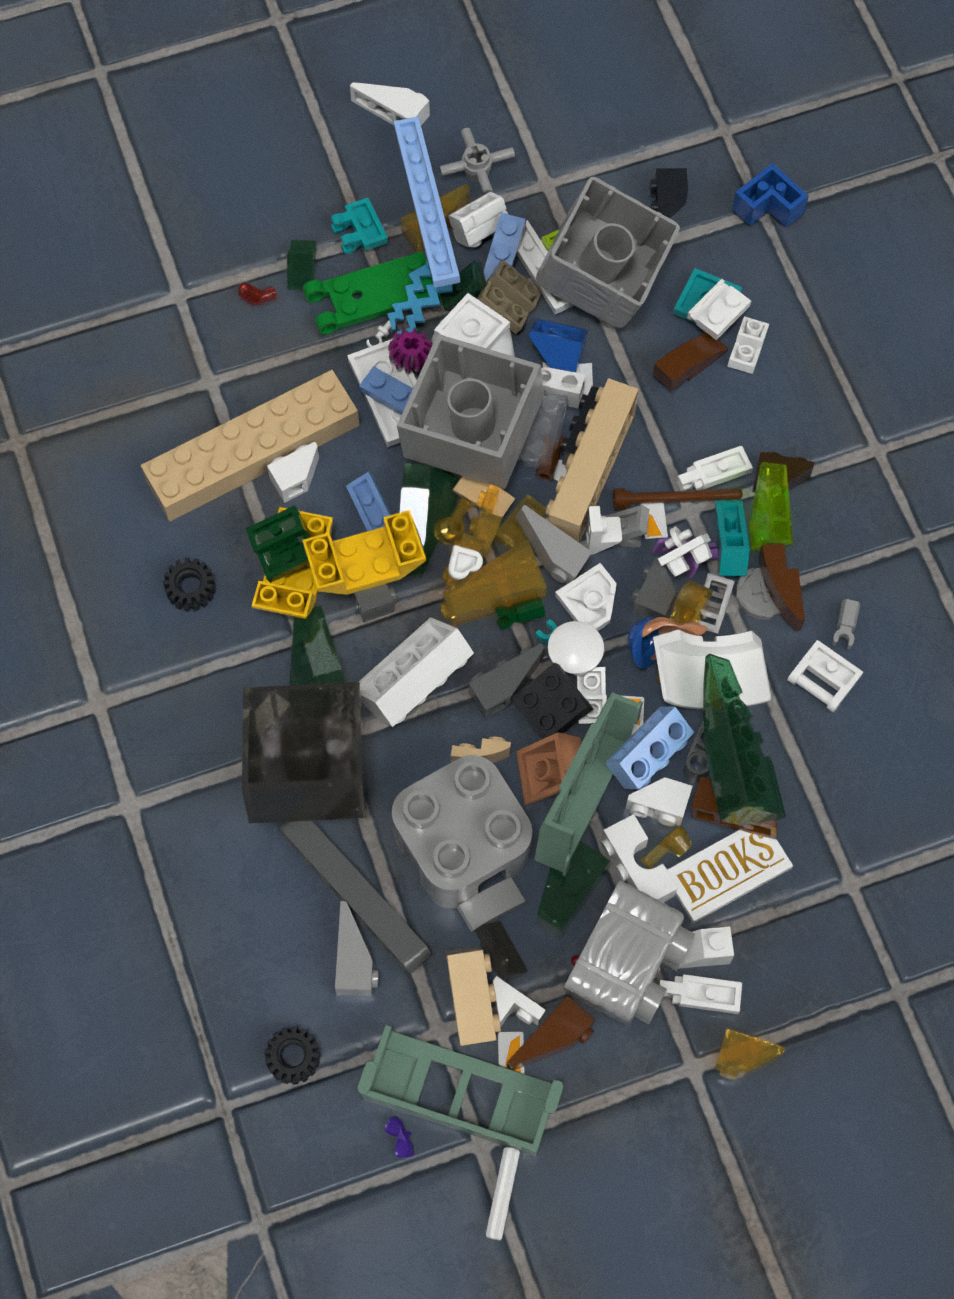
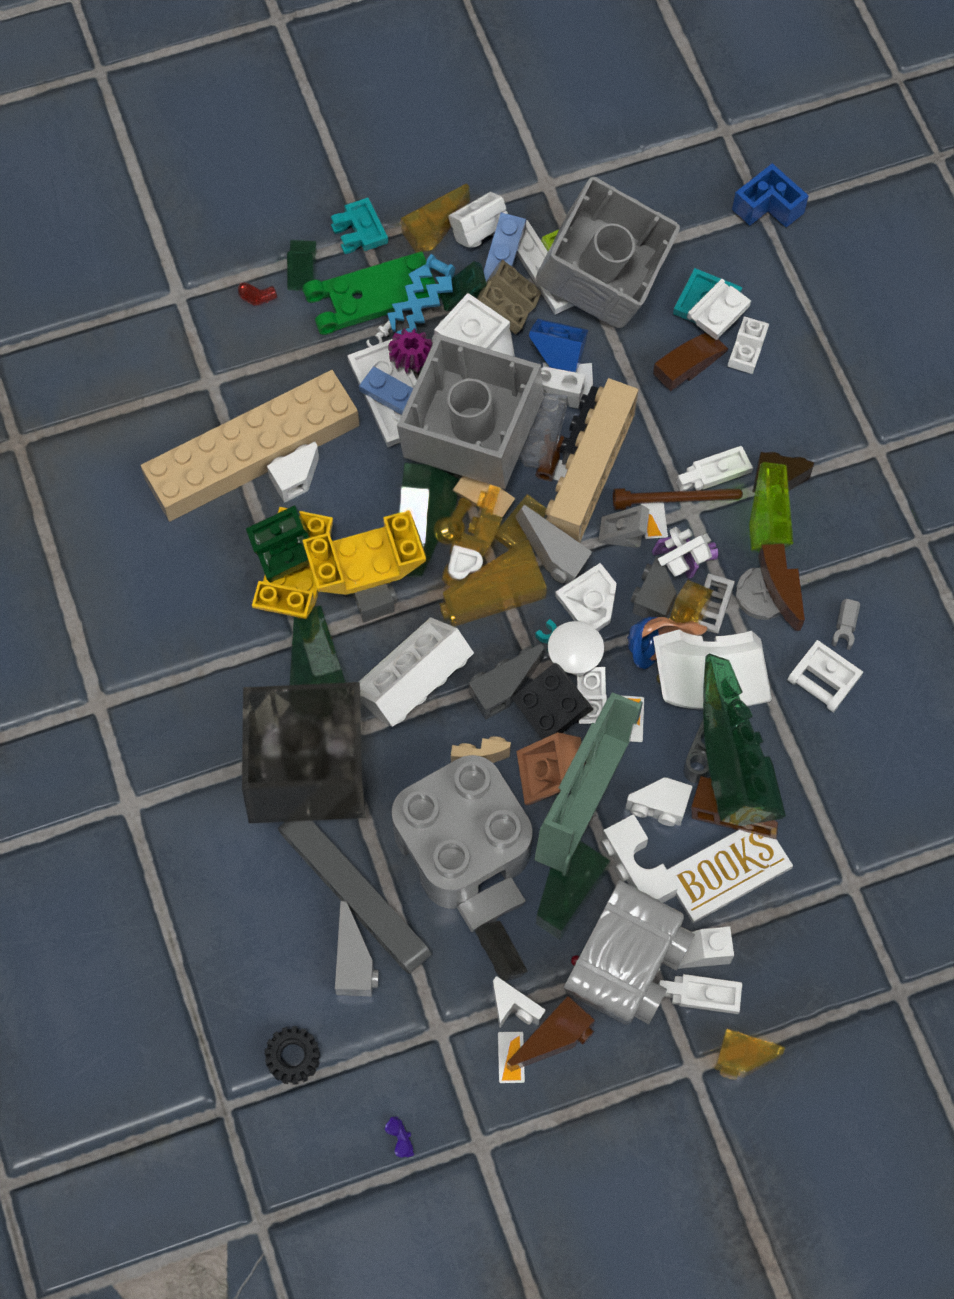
black tyre [163,558,216,612] -> none
medium blue plate [346,472,392,531] -> none
white slope [350,82,430,126] -> none
sand green piece [358,1025,563,1157] -> none
light blue plate [394,116,460,288] -> none
light grey bar [439,128,515,195] -> none
tan wedge [445,945,501,1046] -> none
white axle [486,1147,520,1240] -> none
dark green bar [495,597,545,629] -> none
white slope [586,506,622,555] -> none
light blue brick [605,707,694,790] -> none
clear yellow bar [640,824,693,869] -> none
black slope [650,168,688,218] -> none
teal slope [715,500,750,577] -> none

